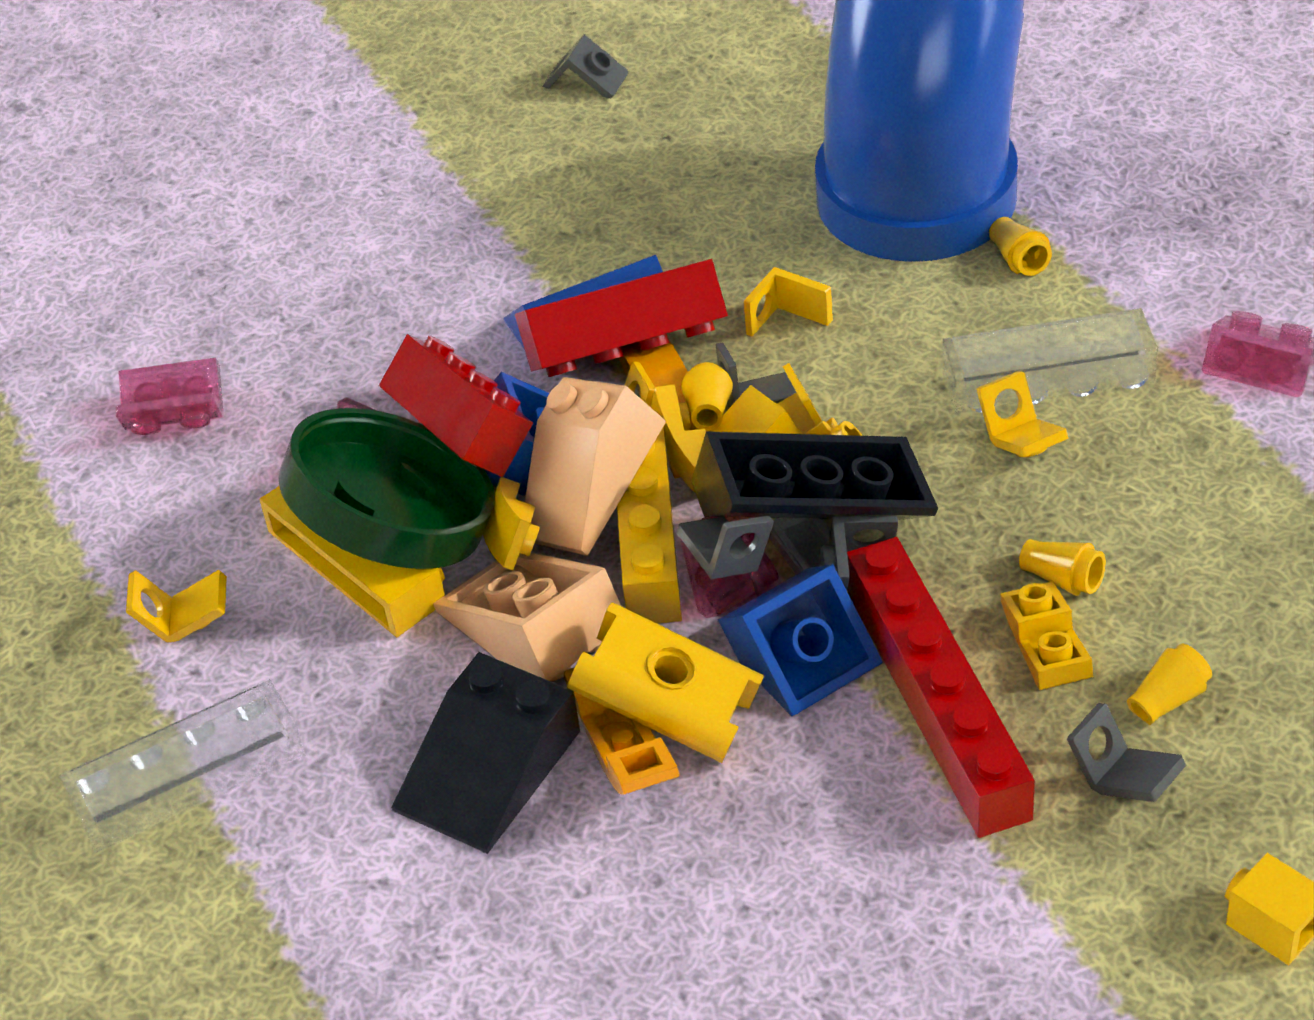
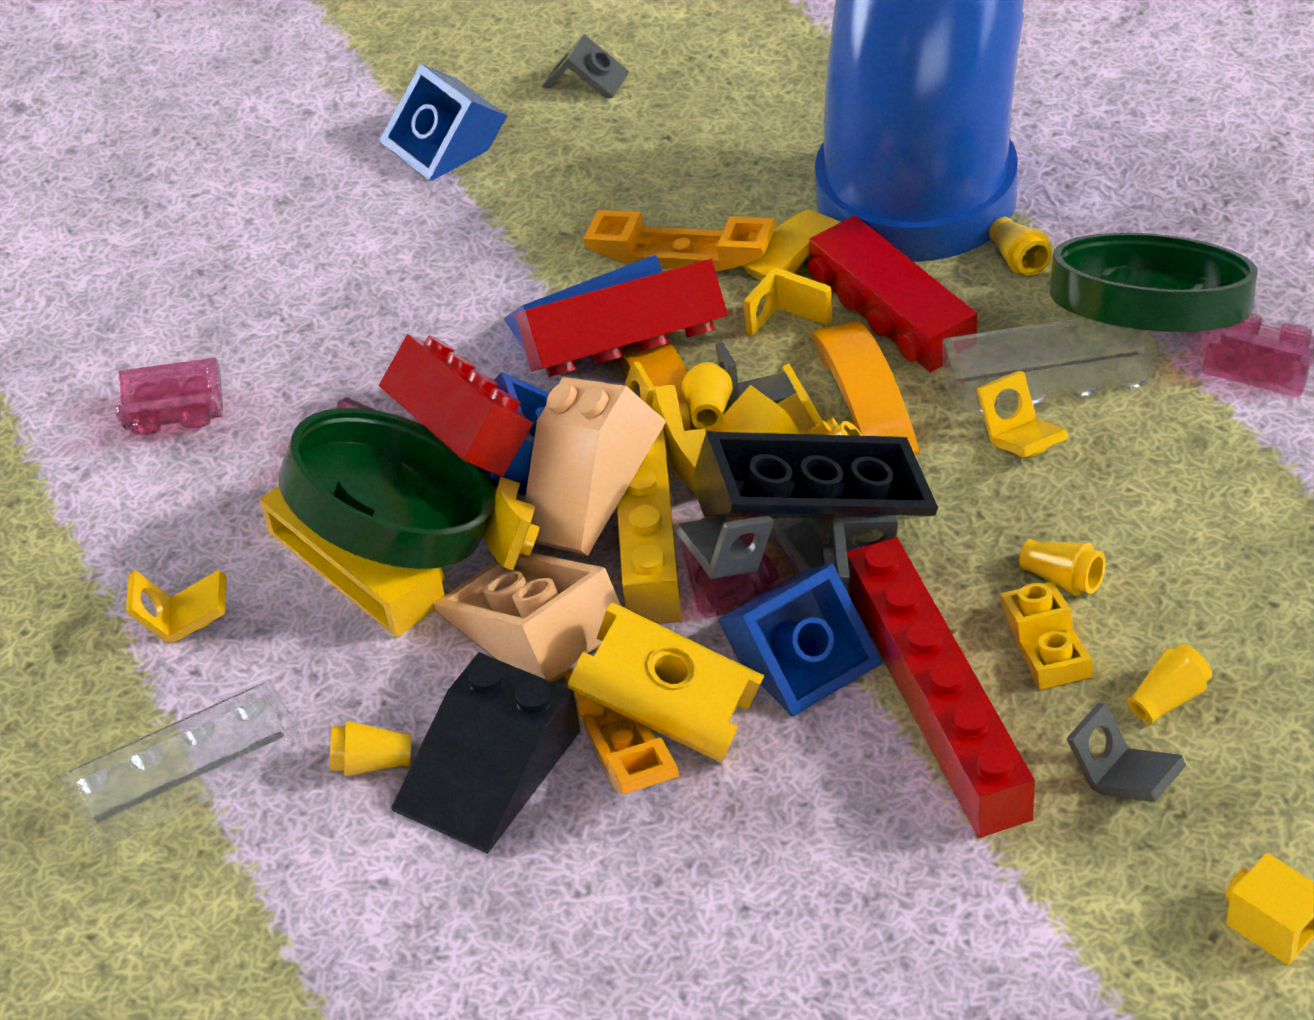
none -> yellow cone [330,720,411,777]
none -> blue slope [379,63,507,181]
none -> light orange slope [583,210,776,271]
none -> yellow slope [742,209,840,281]
none -> red brick [808,215,977,373]
none -> light orange slope [810,320,920,456]
none -> dark green brick [1049,233,1258,332]

